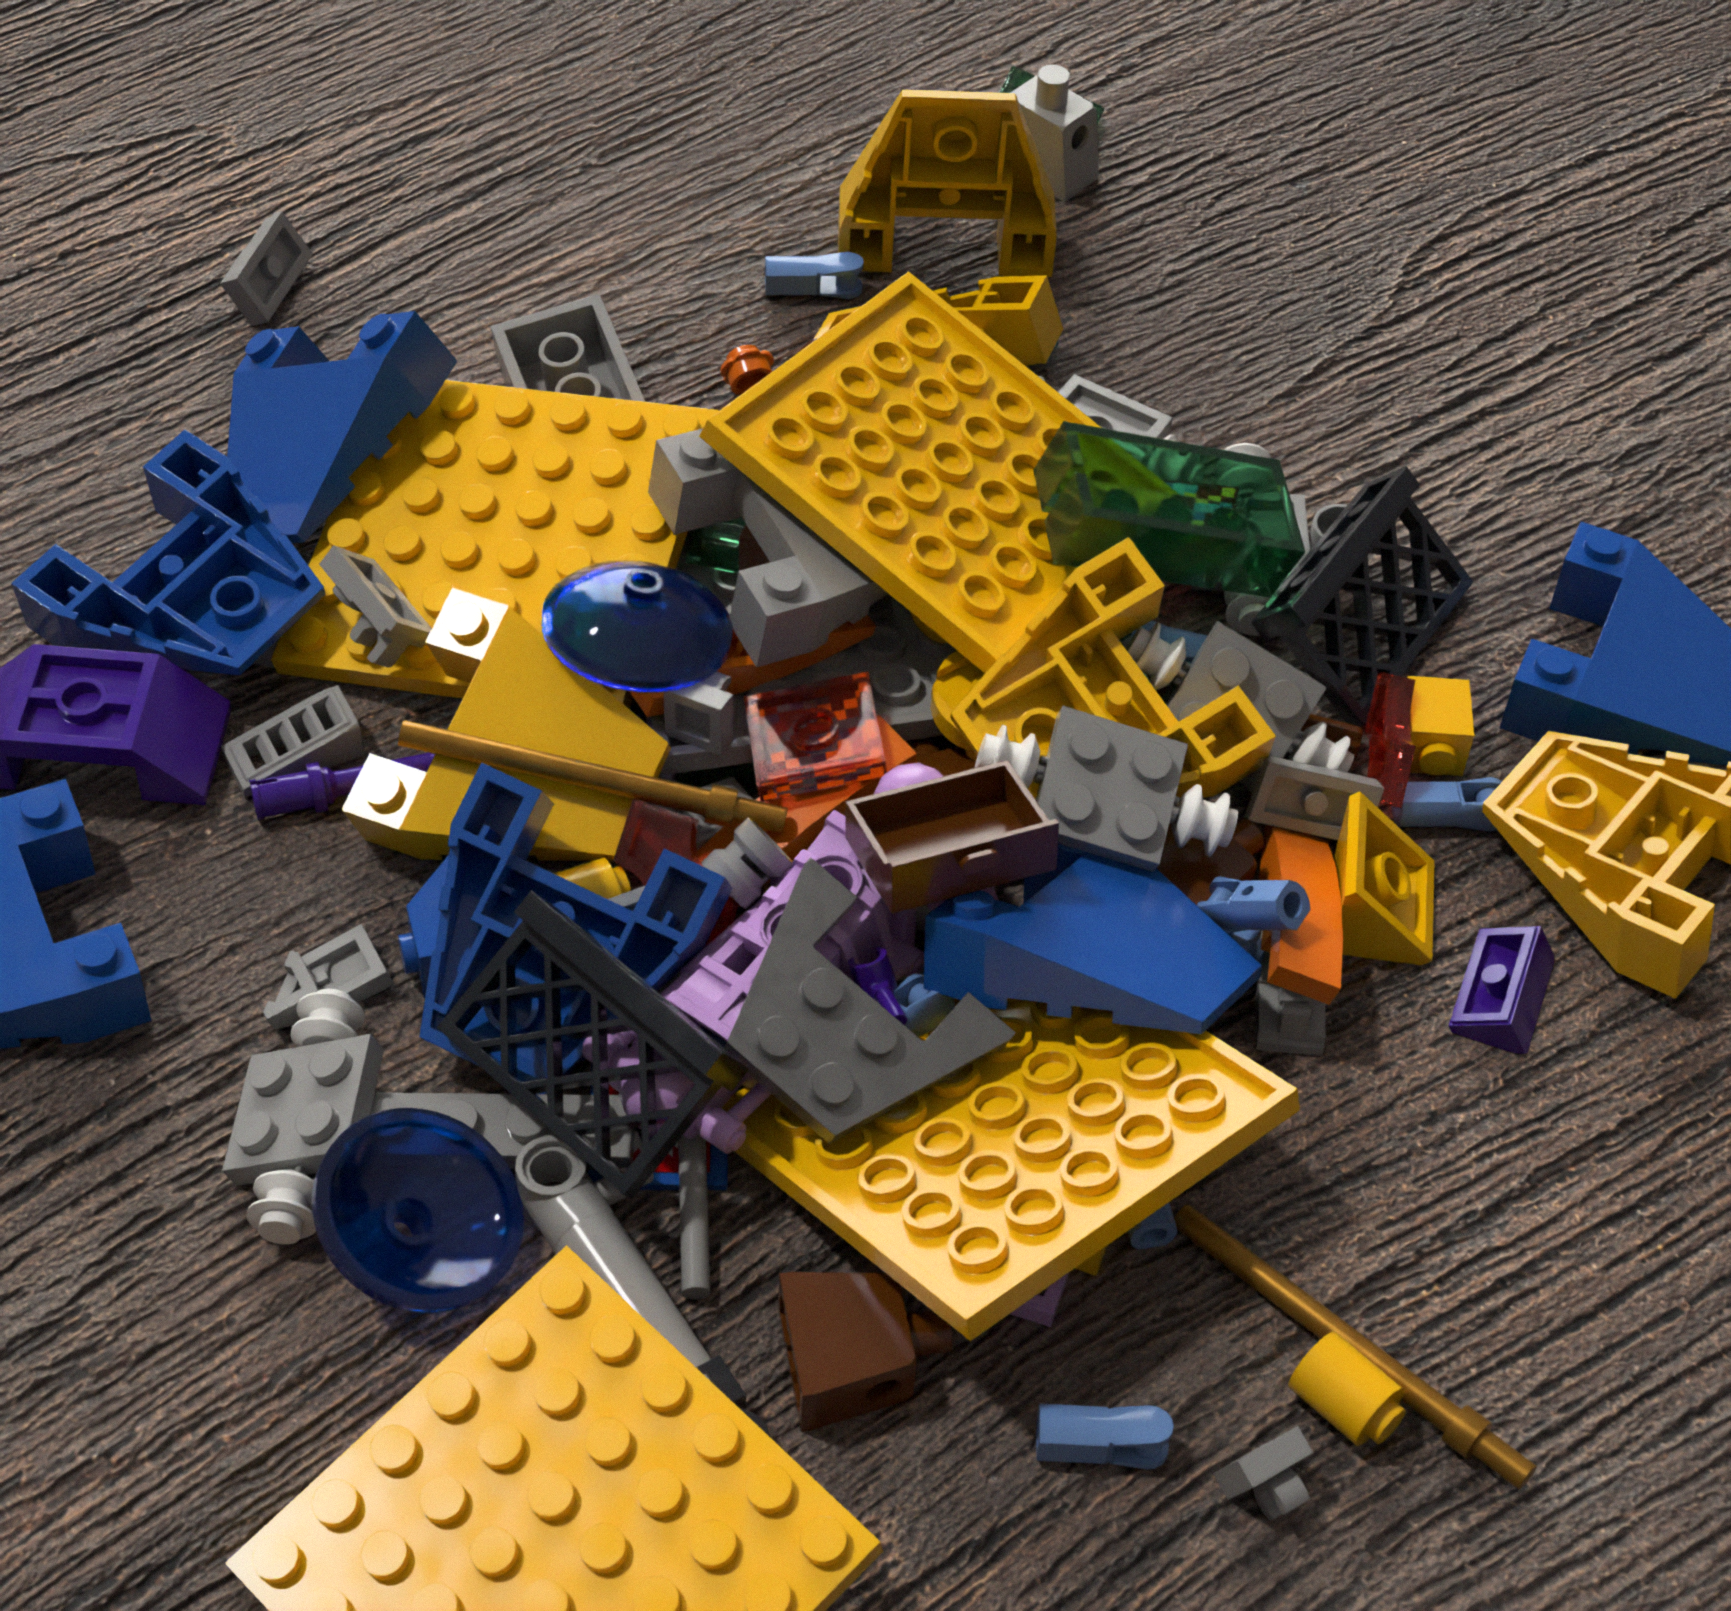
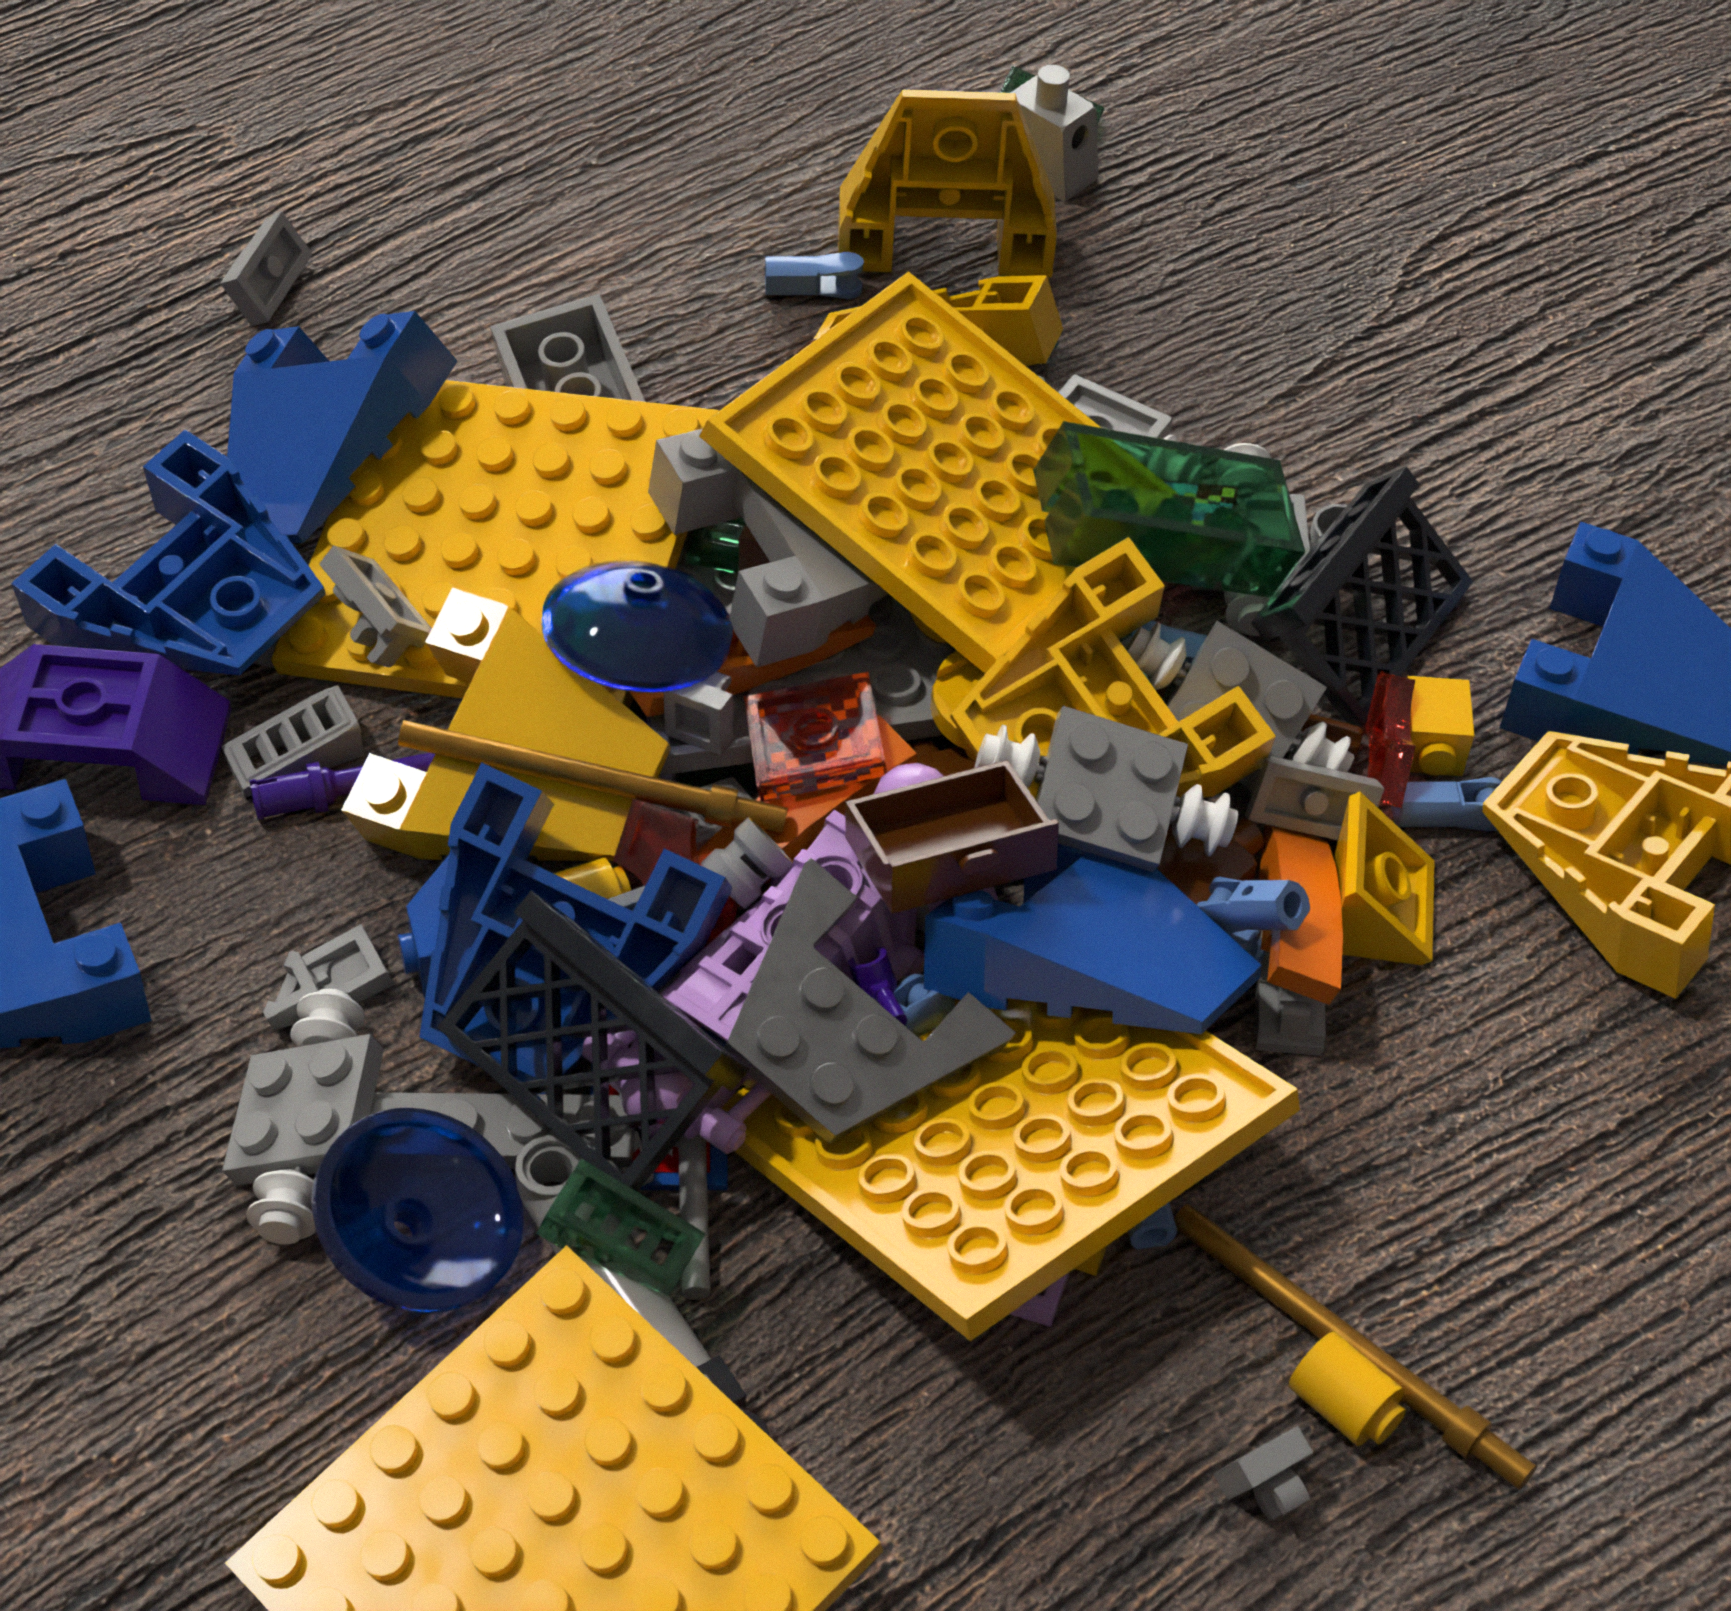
orange plate [720,345,774,395] -> none
reddish brown torso [778,1272,953,1432] -> none
medium blue bar [1036,1404,1174,1469] -> none
dark purple slope [1449,926,1555,1054] -> none
none -> clear green slope [536,1159,706,1296]

